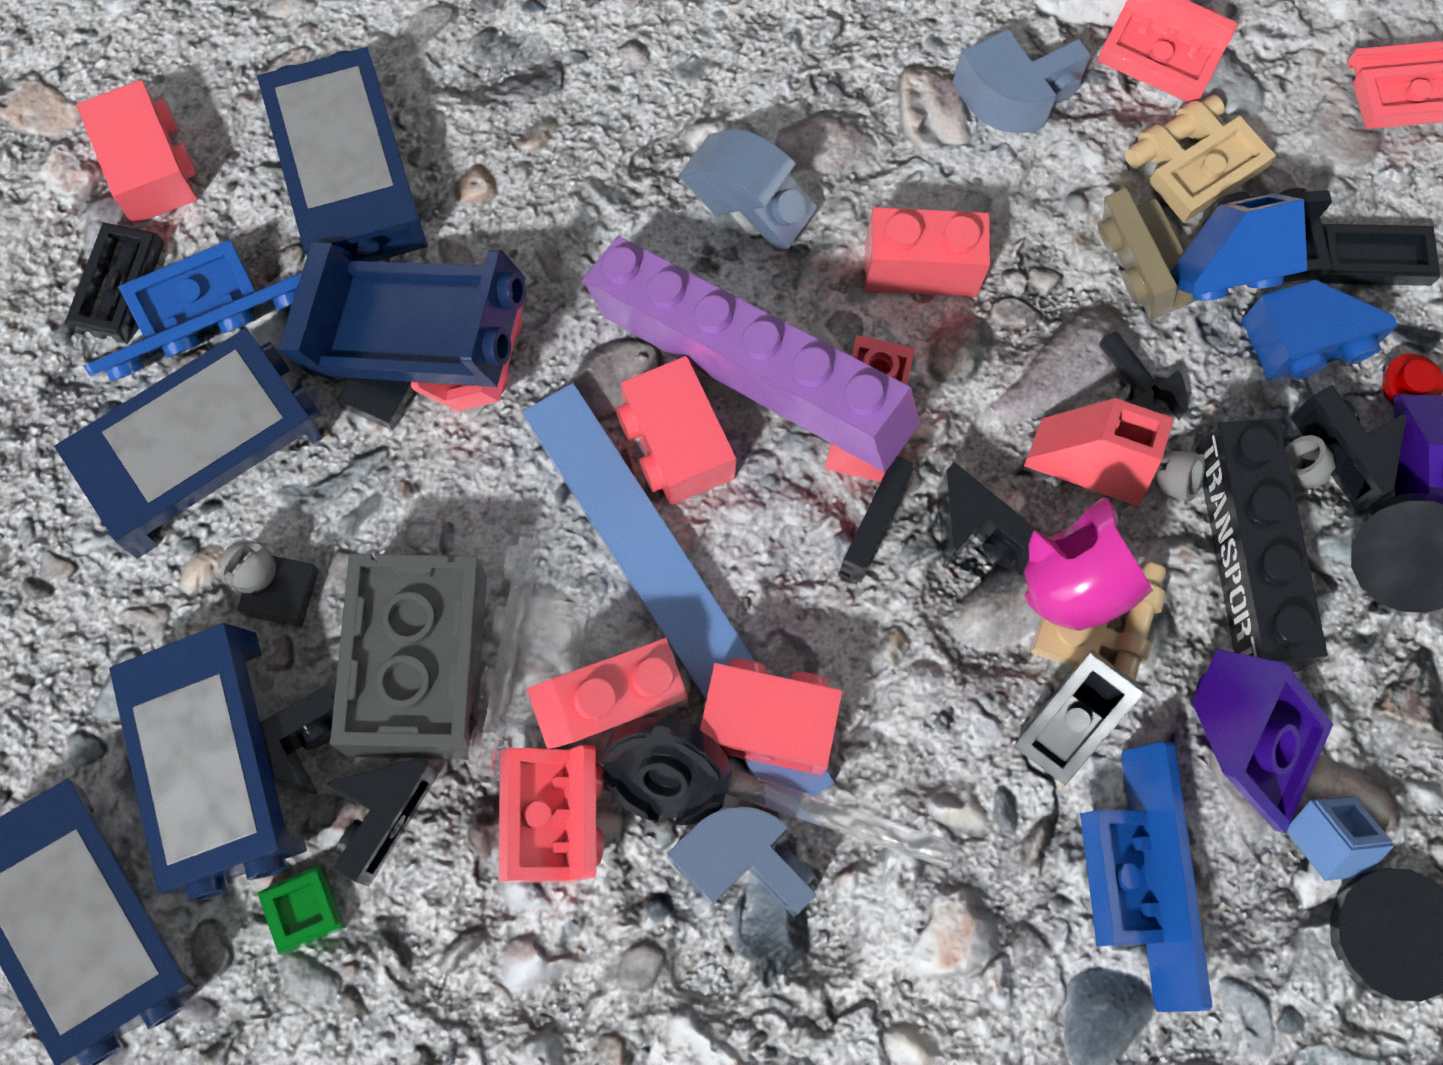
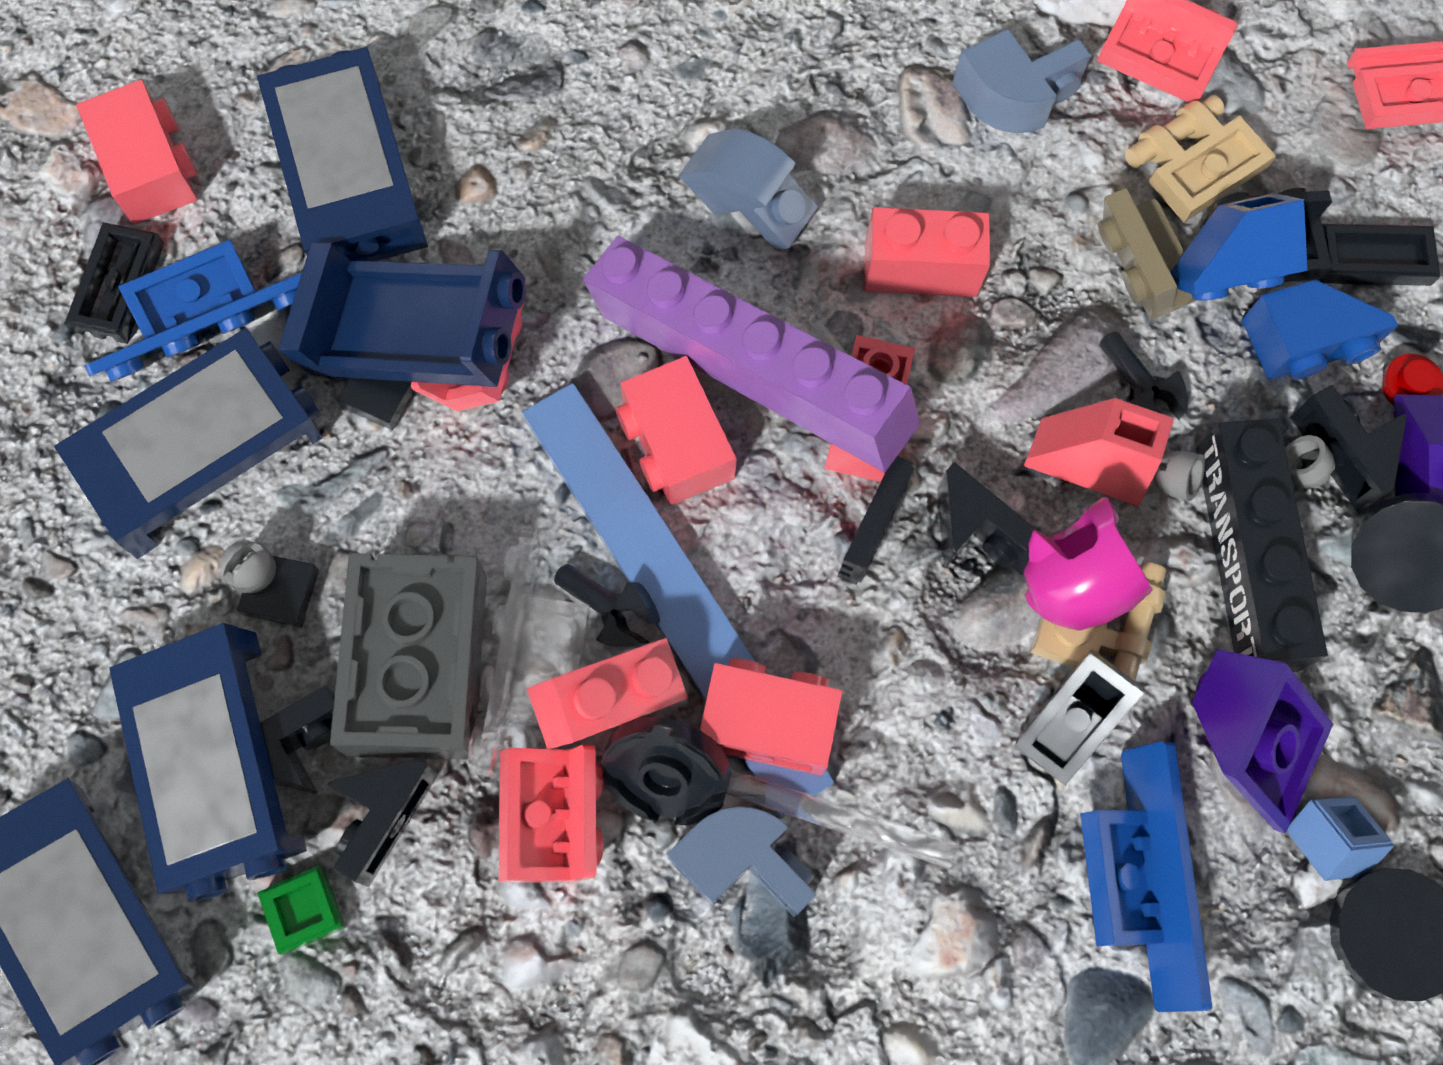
none -> black bar [554,564,660,646]

